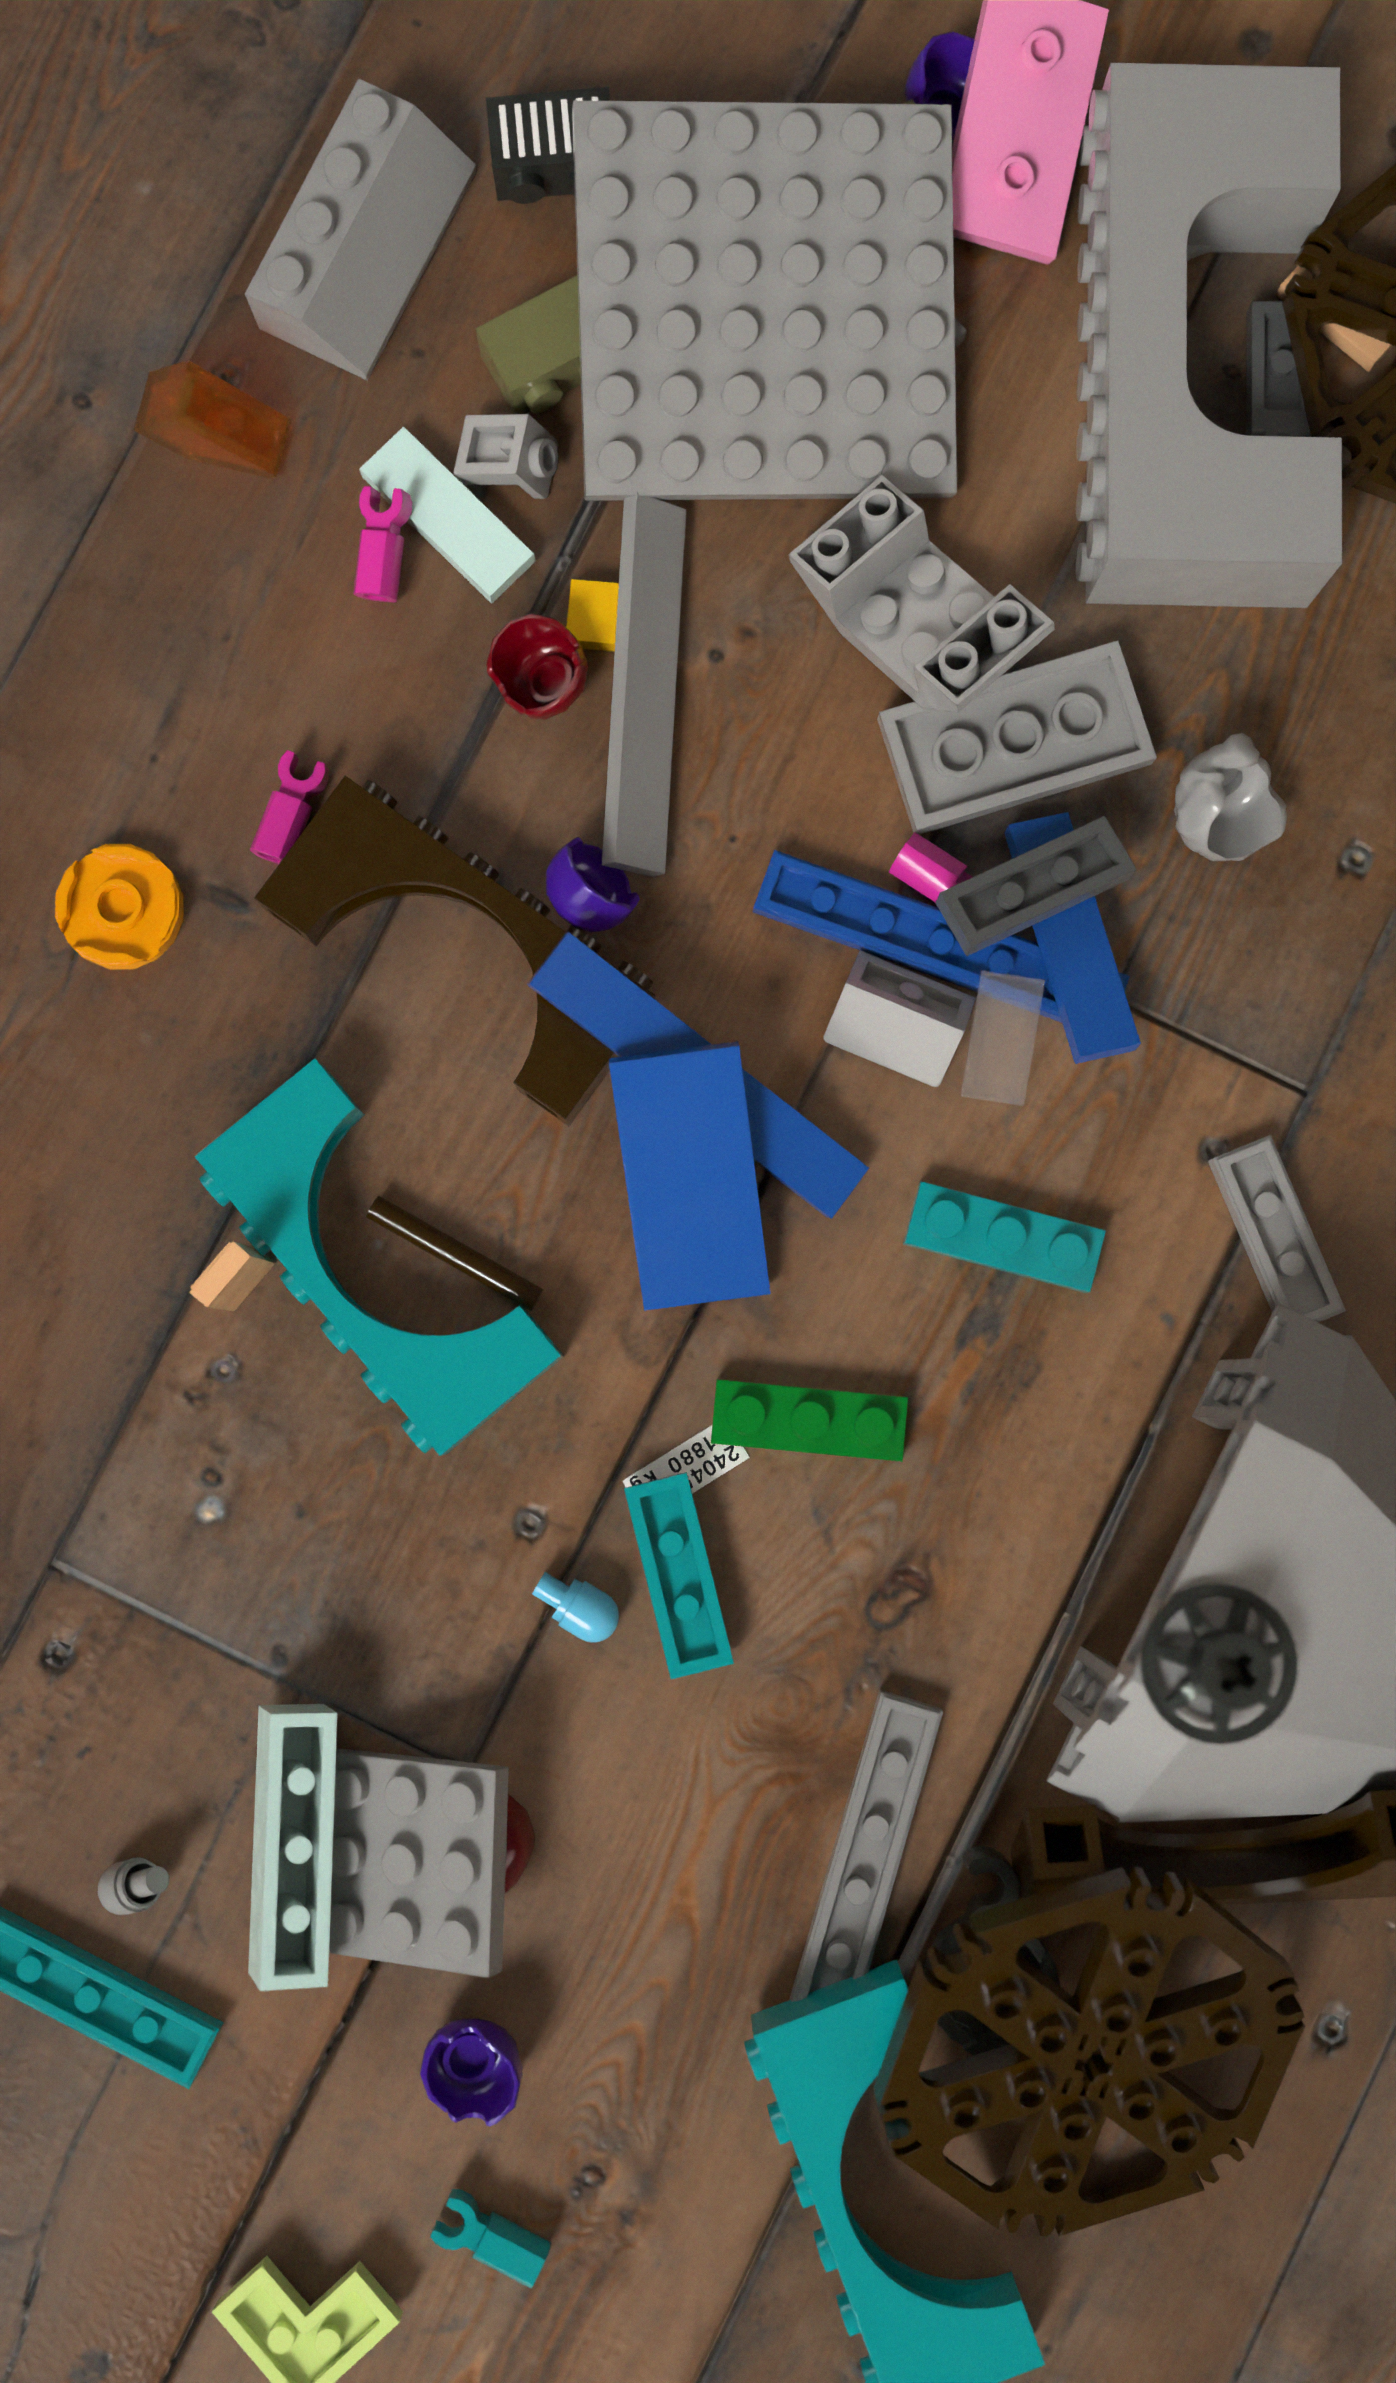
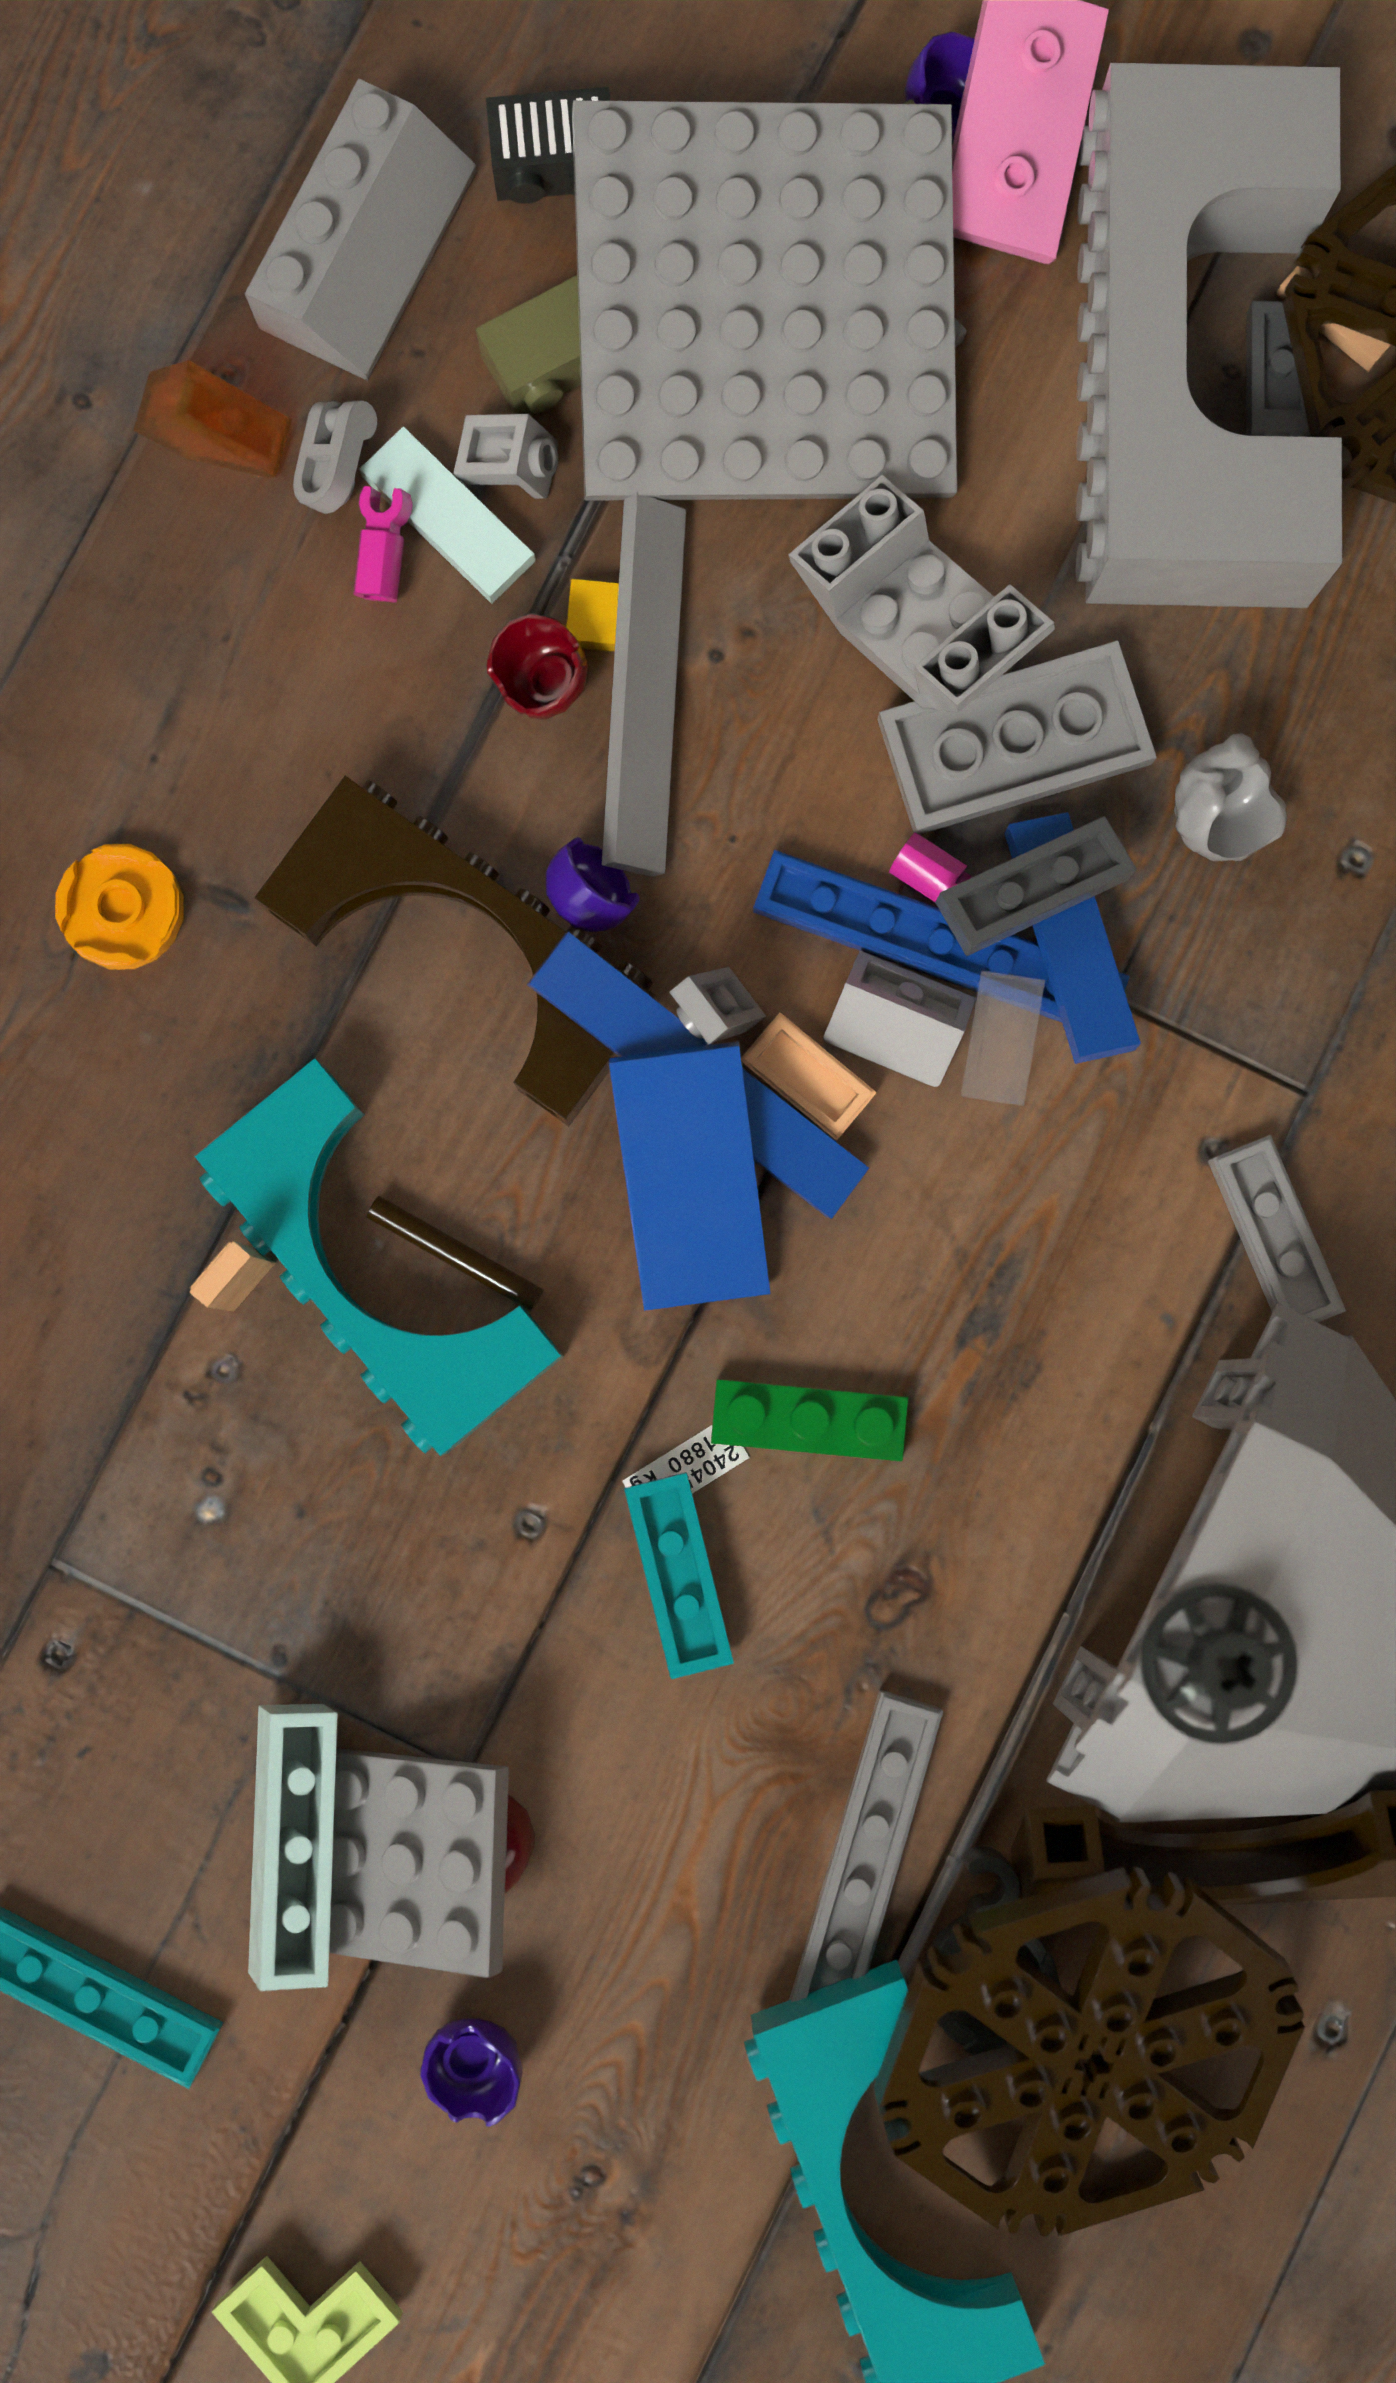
light grey cylinder [97,1858,169,1915] -> none
dark pink bar [250,750,329,864] -> none
teal bar [430,2189,551,2288] -> none
medium azure cylinder [532,1572,619,1643] -> none
teal plate [903,1181,1106,1293] -> none
none -> light grey plate [293,400,377,514]
none -> light grey plate [670,967,766,1044]
none -> light nougat tile [741,1012,877,1141]

